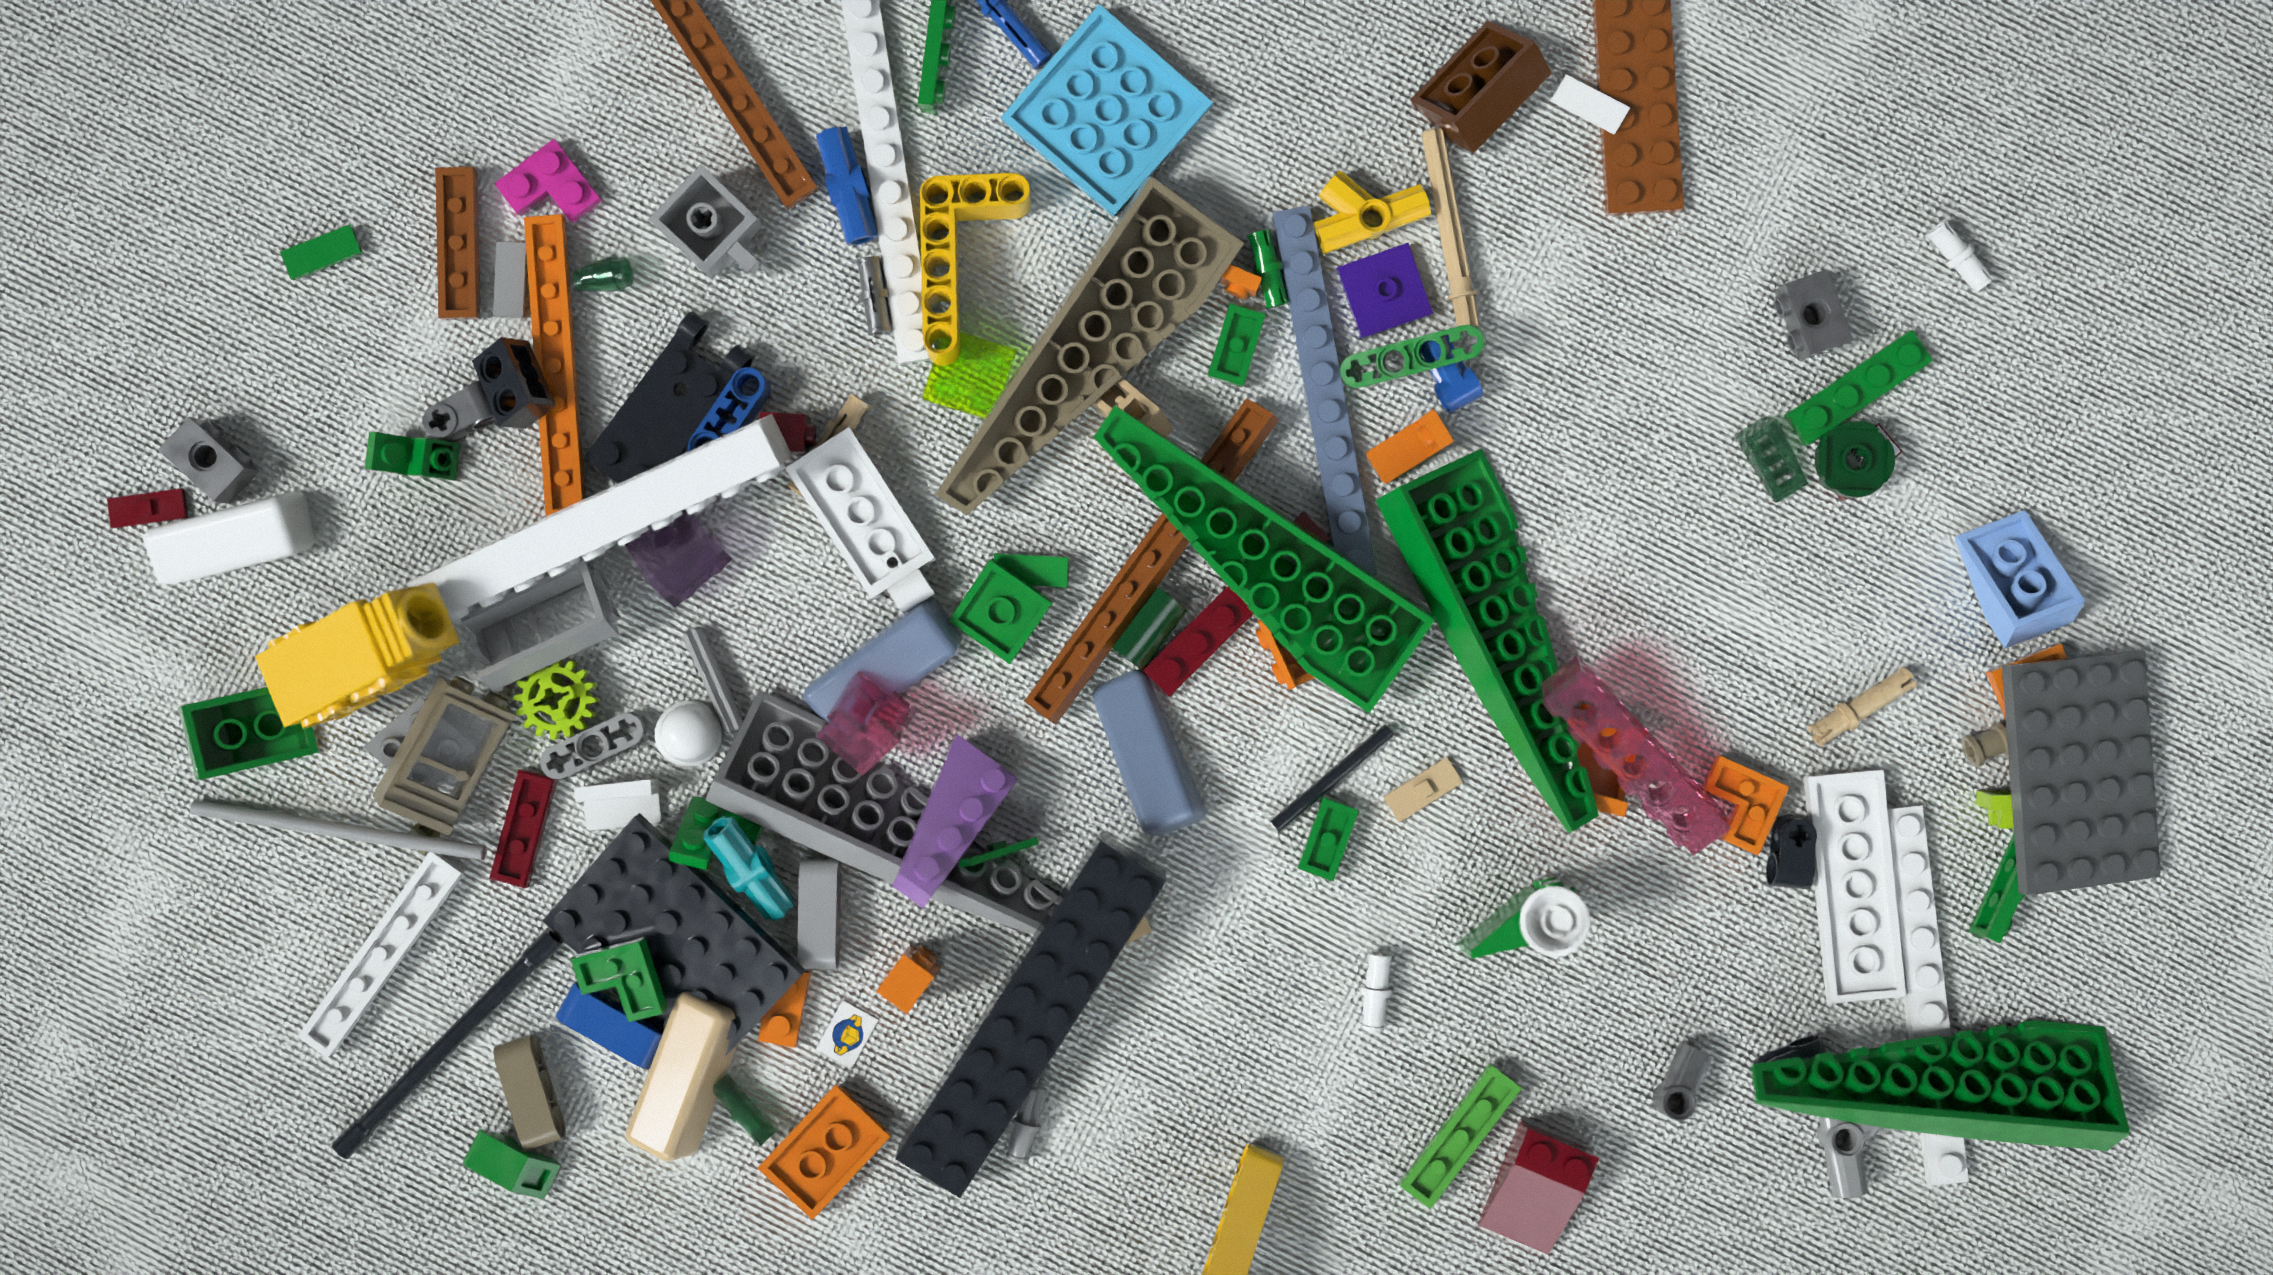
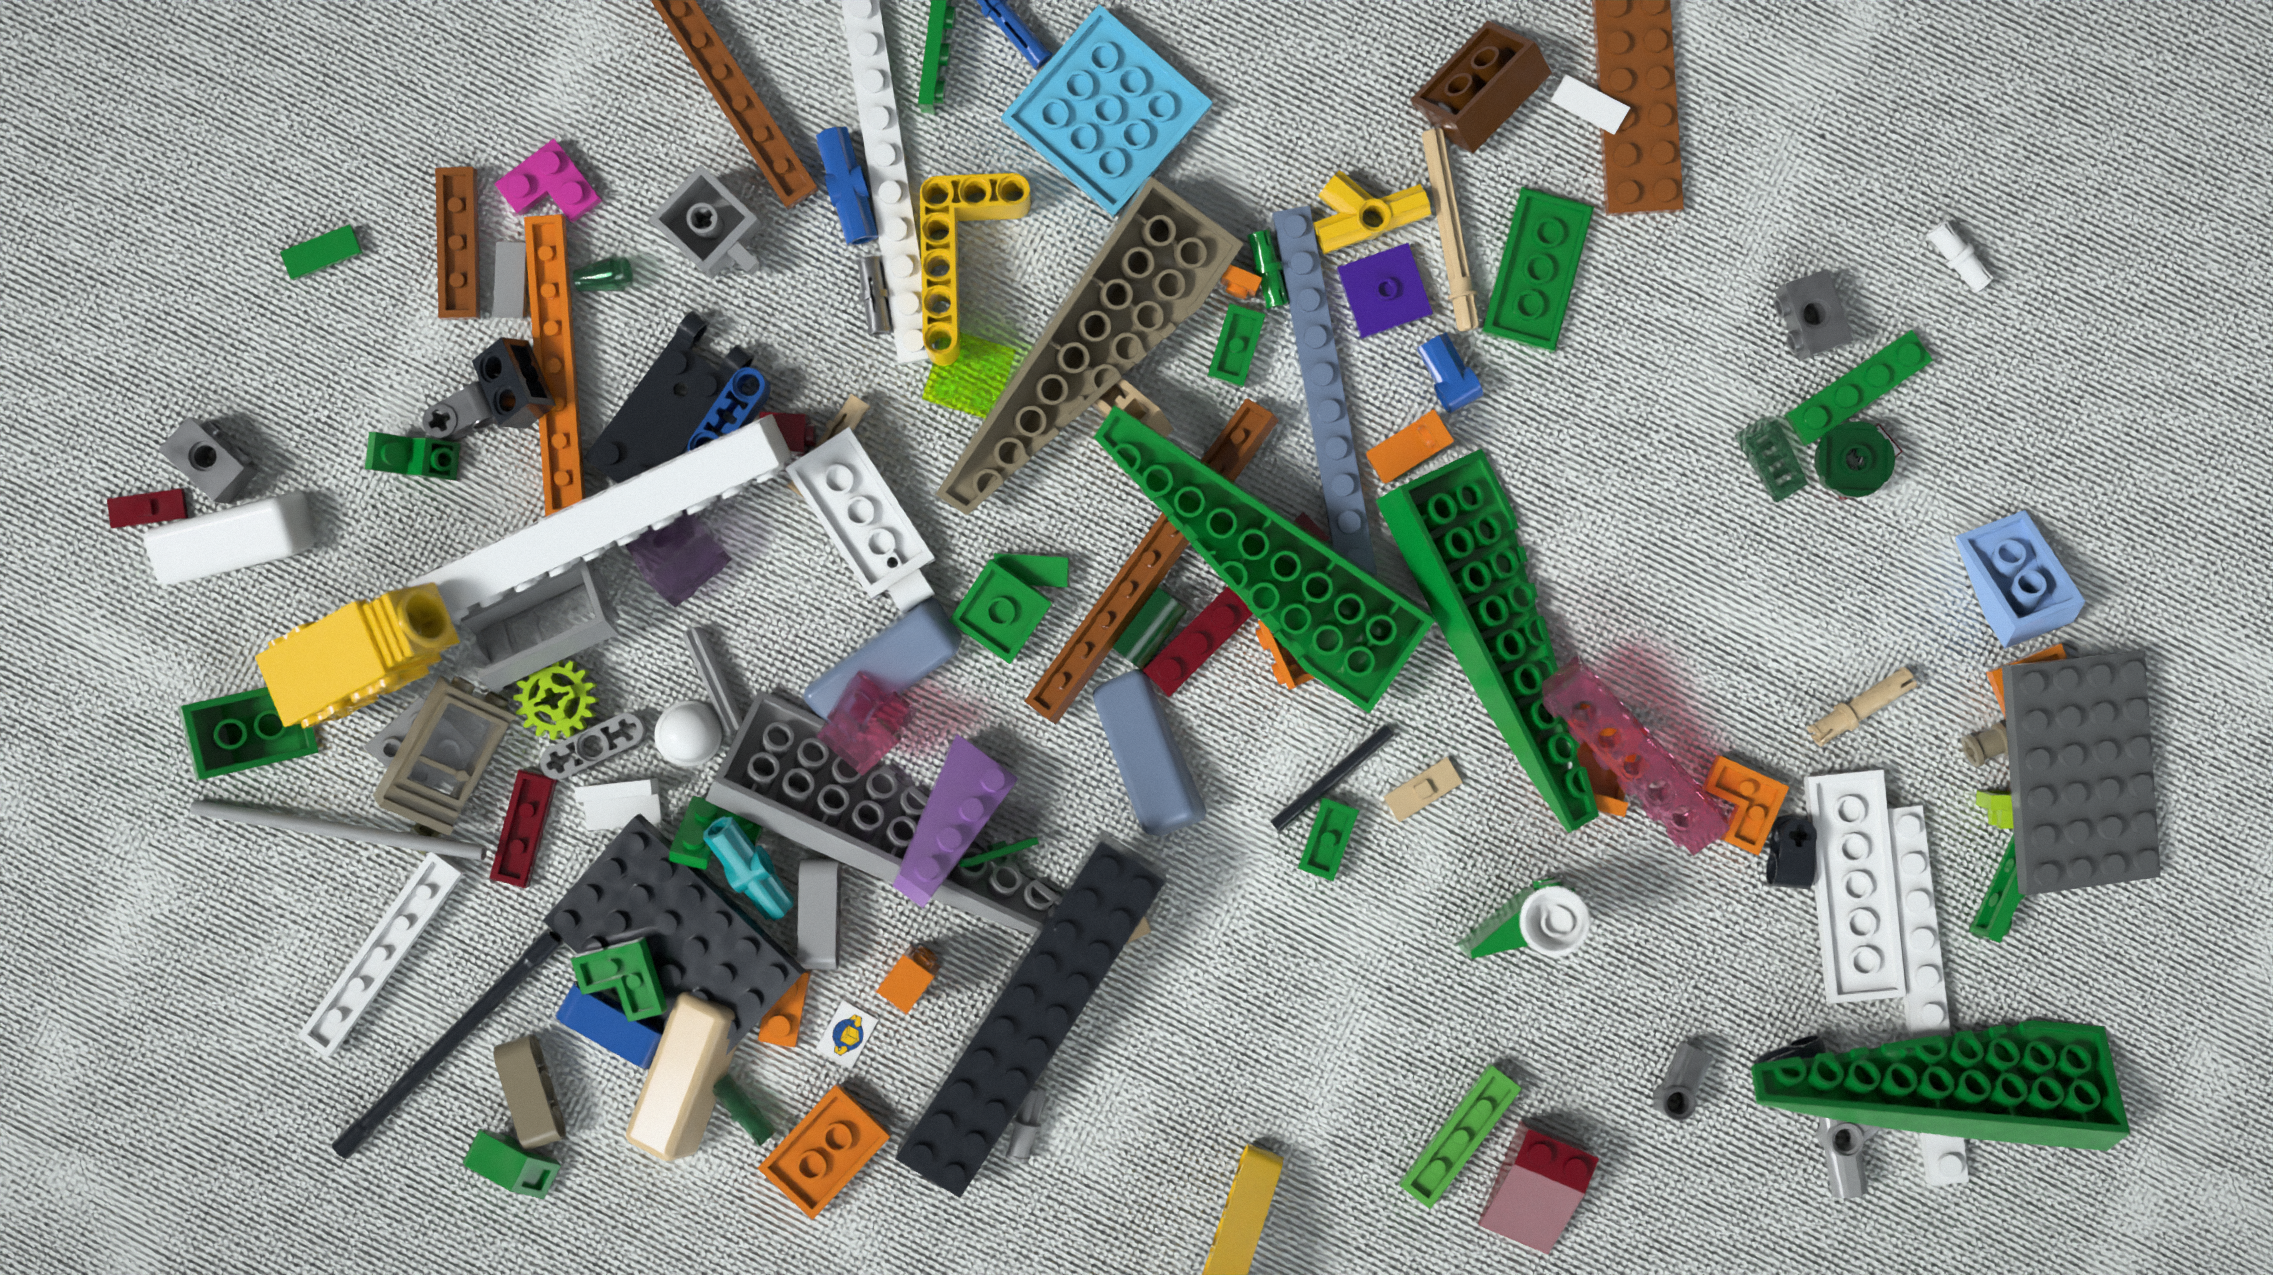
green beam [1340,324,1486,388] -> none
white pin [1360,951,1392,1032] -> none
none -> green tile [1481,187,1594,353]

